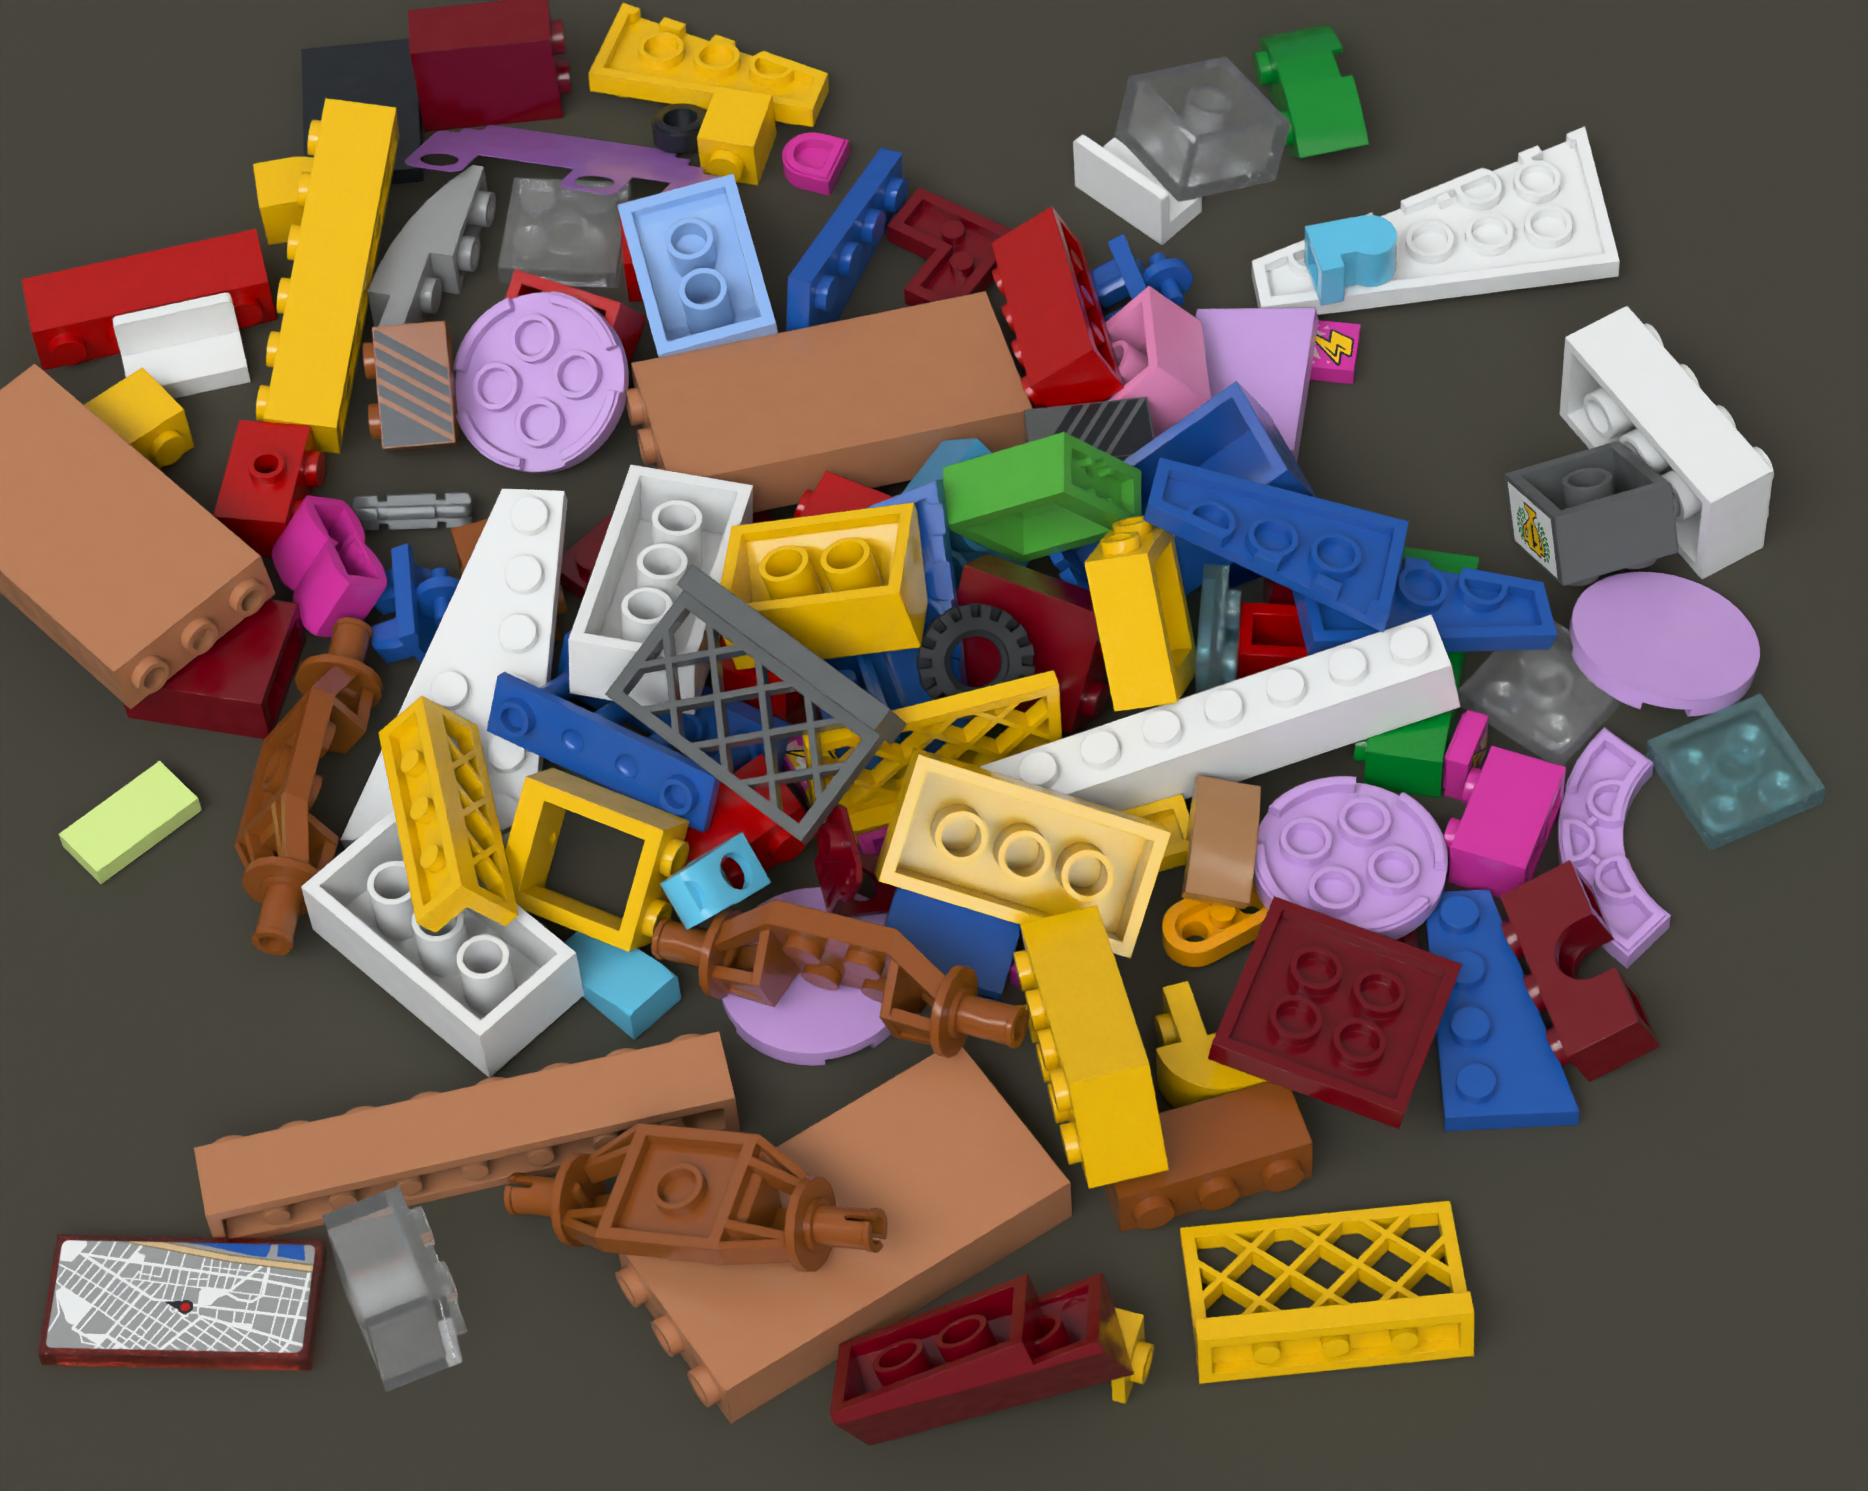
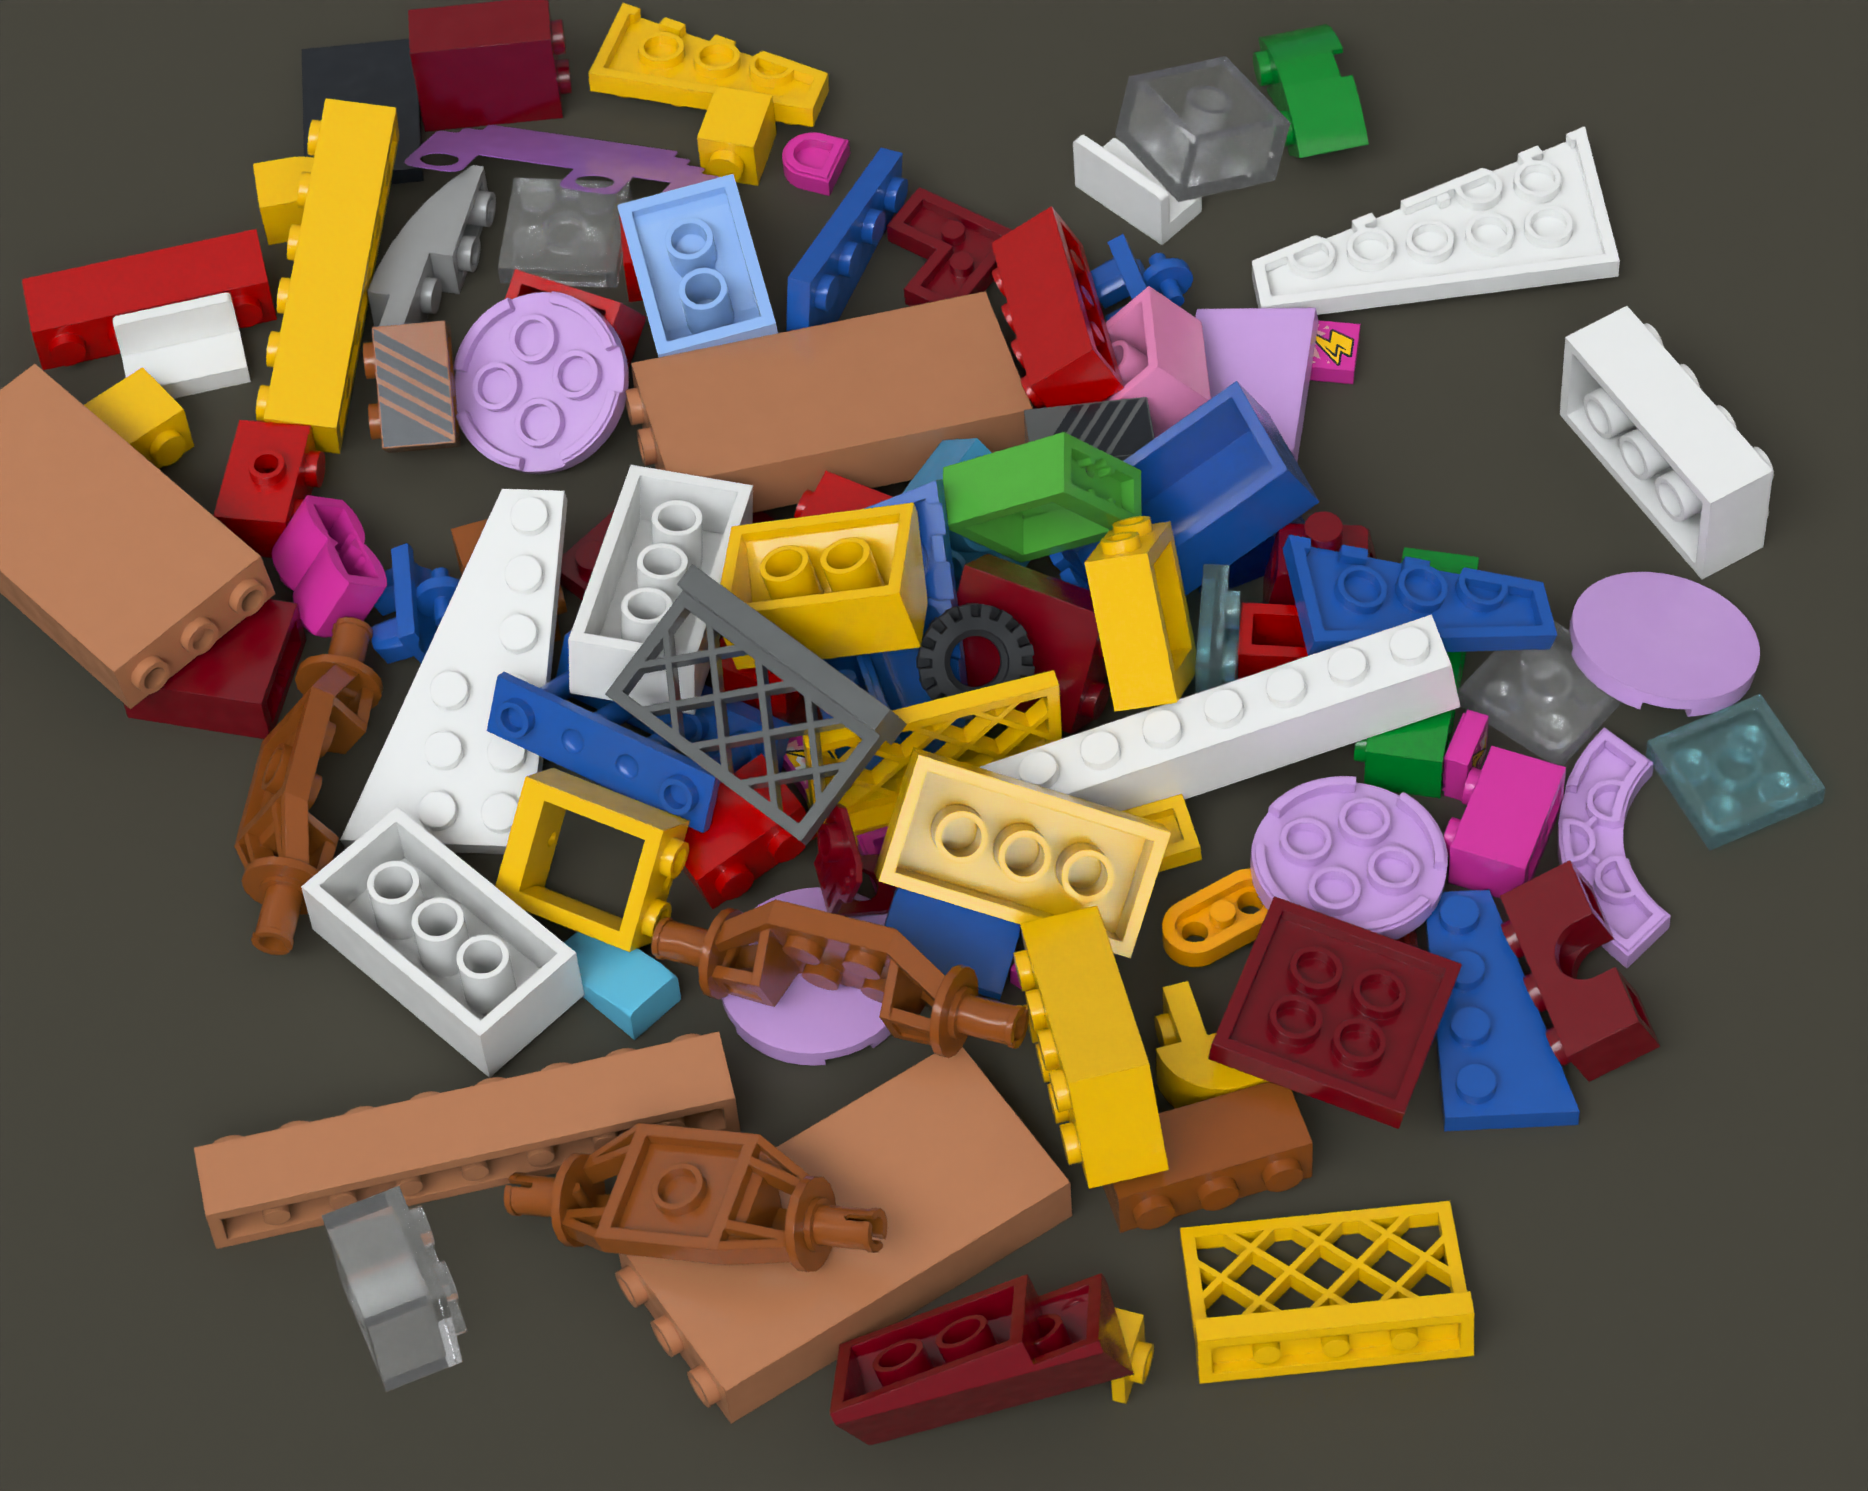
tile [38,1235,327,1371] -> none
yellowish green tile [59,761,202,884] -> none
axle [352,491,474,531] -> none
yellow fence [378,695,519,933] -> none
black tile [651,104,706,153] -> none
medium azure leg [660,832,771,930] -> none
blue wing [1144,457,1409,632] -> none
medium nougat slope [1181,775,1261,909] -> none
medium azure leg [1304,215,1397,306] -> none
dark grey brick [1504,441,1679,586] -> none

